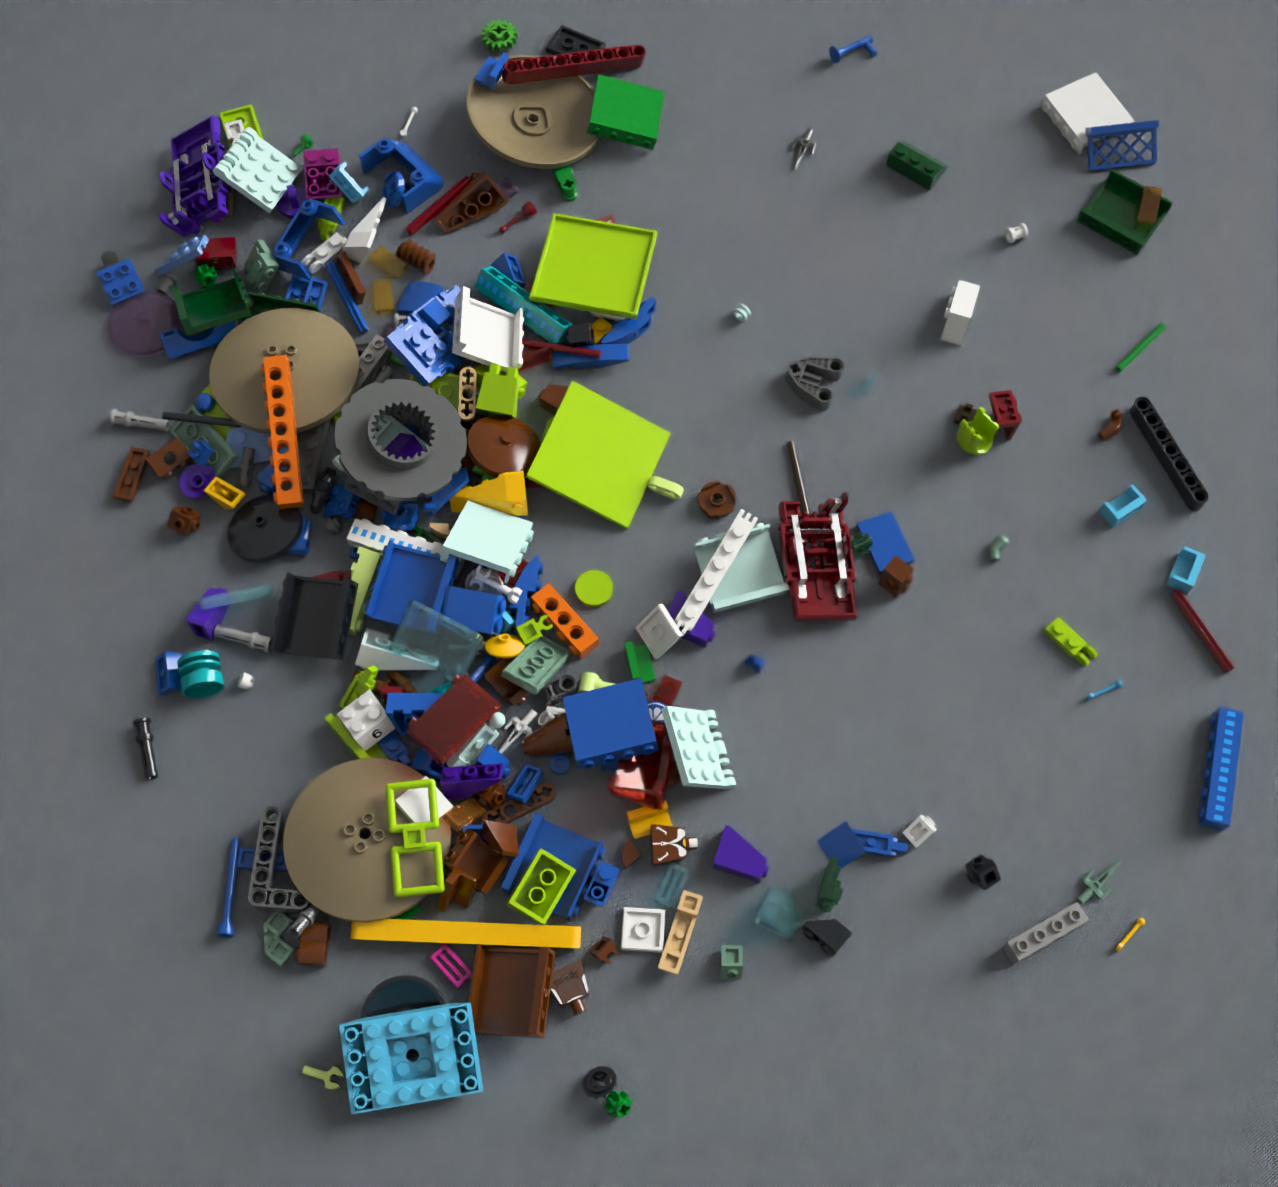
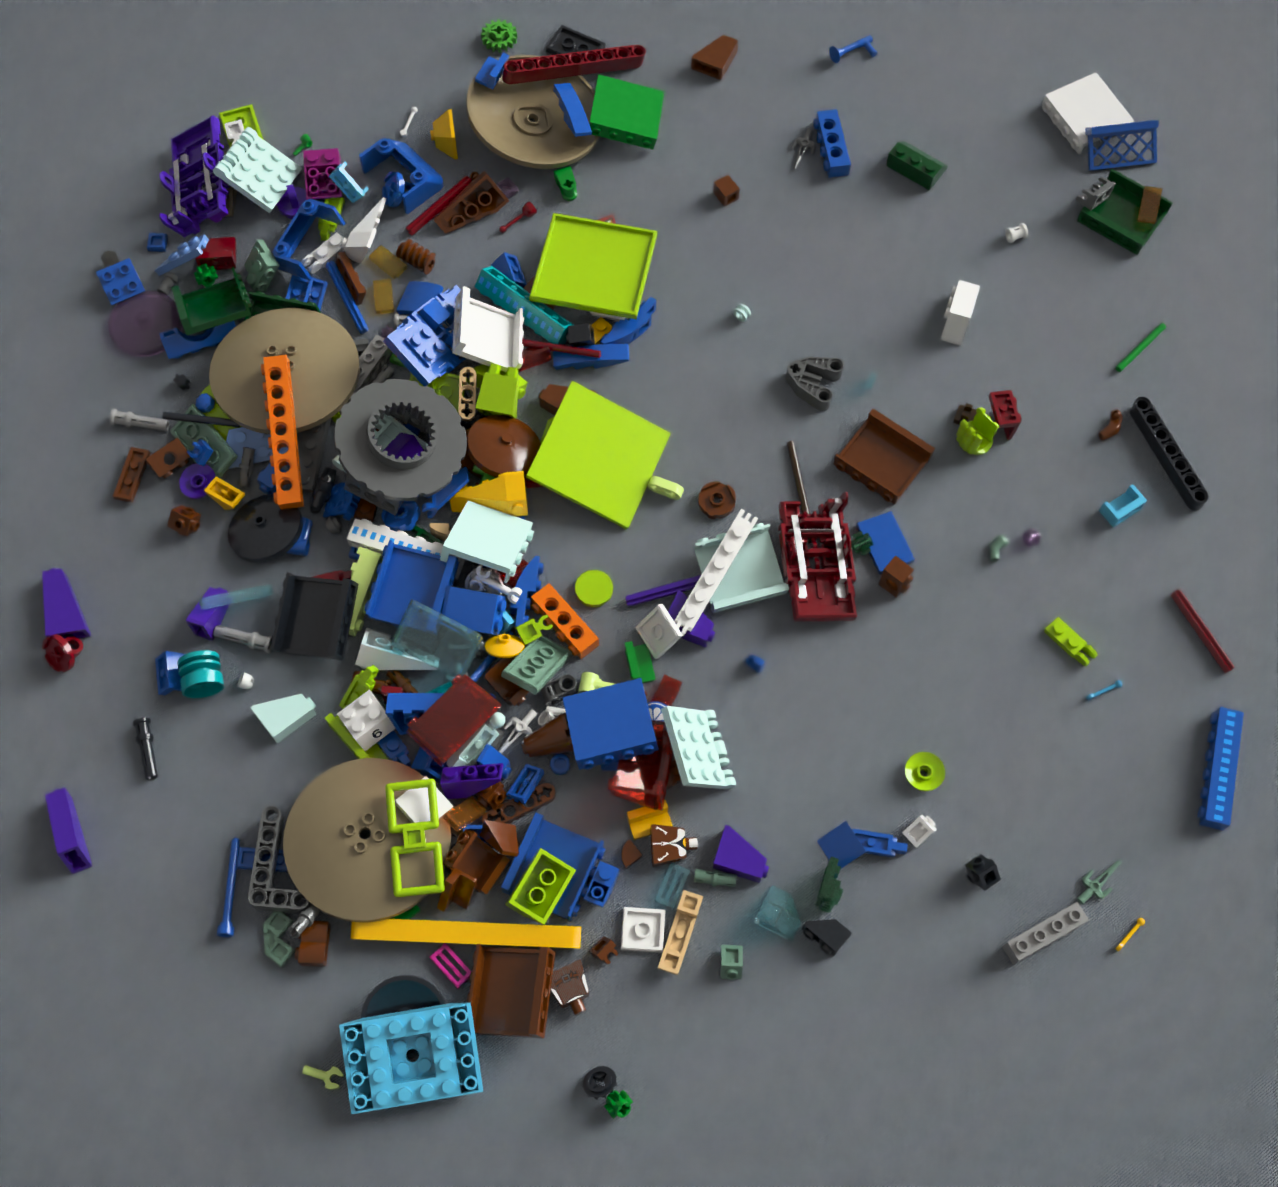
medium azure panel [1166,546,1206,594] -> none
none -> dark purple slope [42,568,91,639]
none -> dark red tile [42,634,83,673]
none -> dark purple slope [45,787,92,874]
none -> blue tile [147,233,168,252]
none -> black plate [173,374,190,391]
none -> light aqua slope [250,693,317,743]
none -> yellow slope [430,109,458,160]
none -> blue slope [553,83,592,137]
none -> dark purple axle [625,575,701,607]
none -> reddish brown slope [691,35,739,80]
none -> sand green pin [694,869,737,888]
none -> reddish brown panel [713,175,740,207]
none -> blue brick [813,109,851,178]
none -> reddish brown panel [833,409,935,504]
none -> lime dish [905,752,945,791]
none -> clear purple plate [1023,528,1041,546]
none -> dark grey hinge [1076,177,1116,210]

